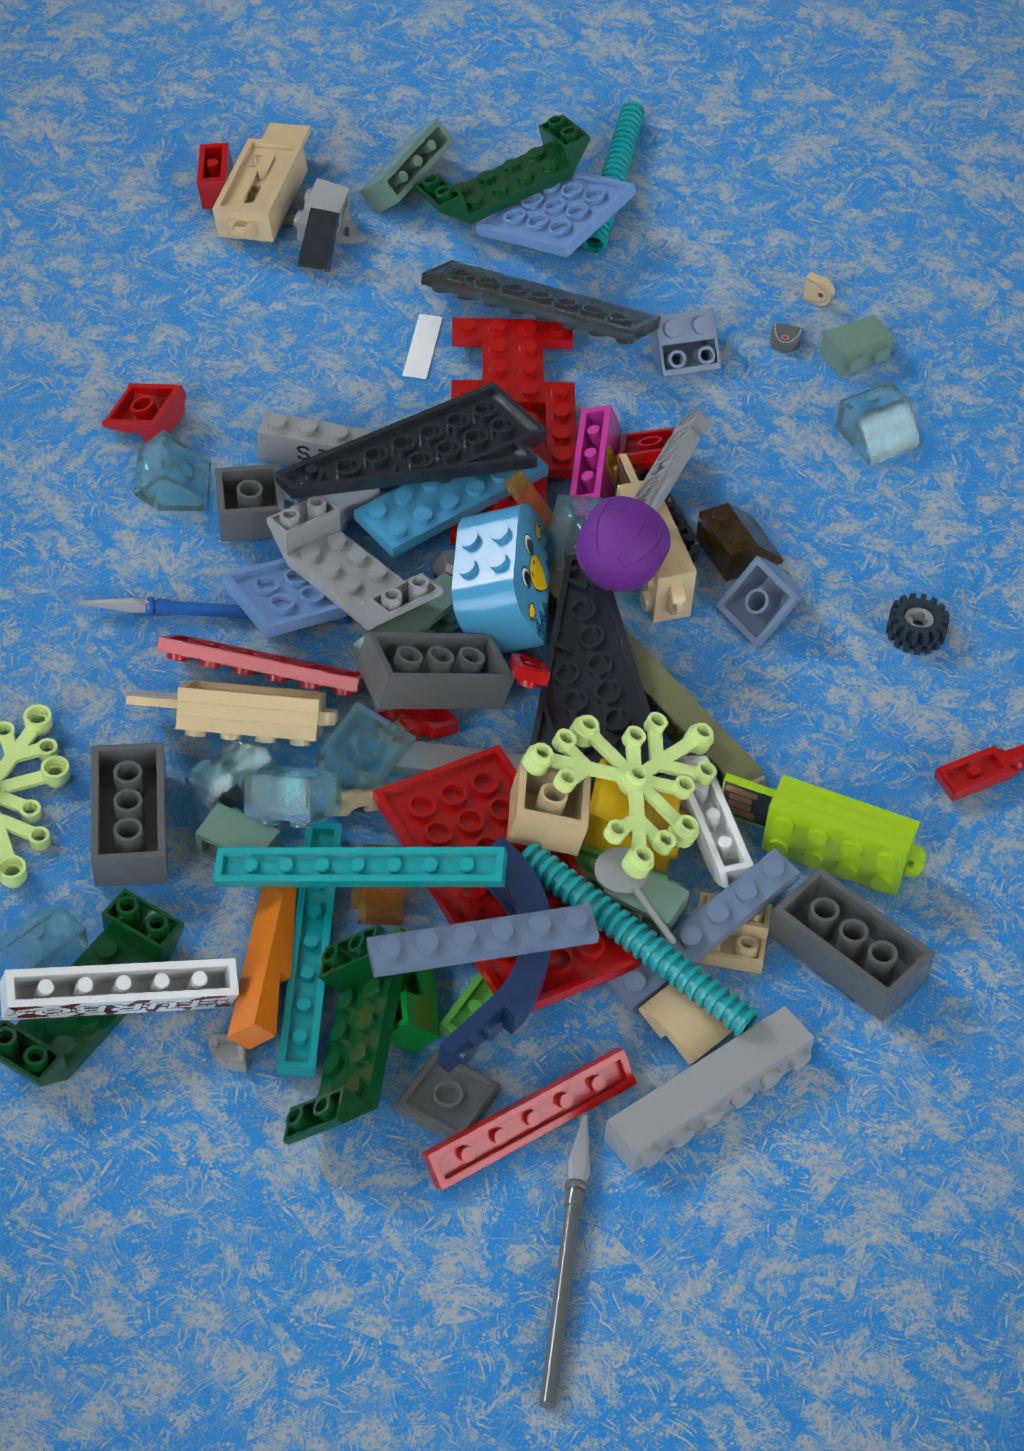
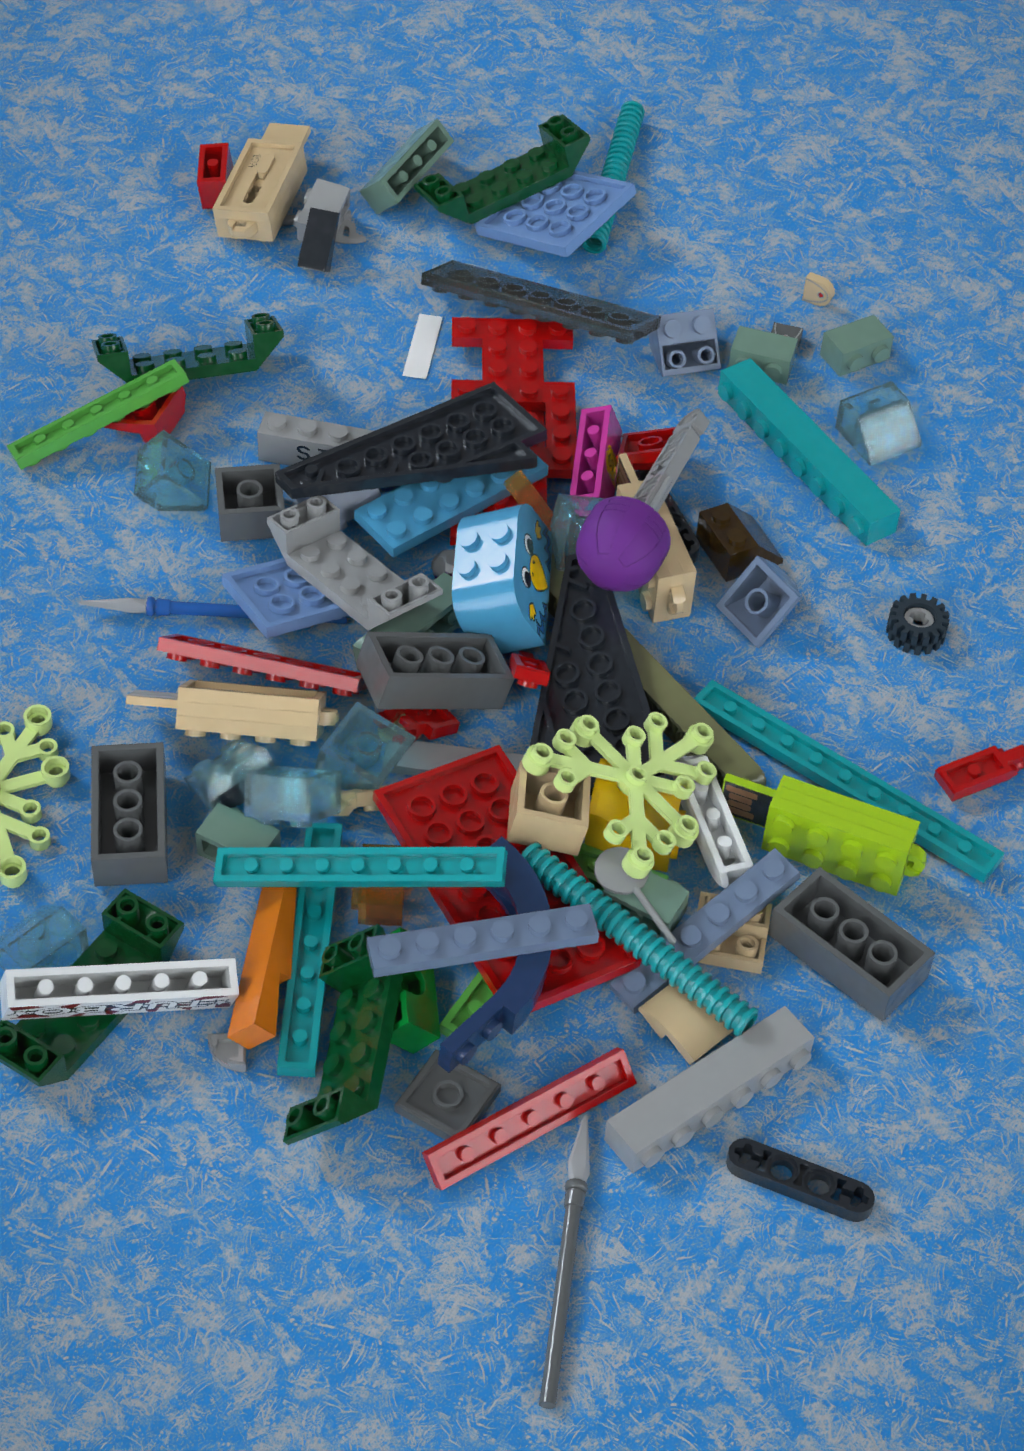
none -> bright green plate [7,359,189,470]
none -> dark green slope [91,313,284,383]
none -> teal plate [694,680,1005,883]
none -> teal brick [718,358,901,546]
none -> black beam [726,1138,875,1222]
none -> sand green brick [728,326,798,385]

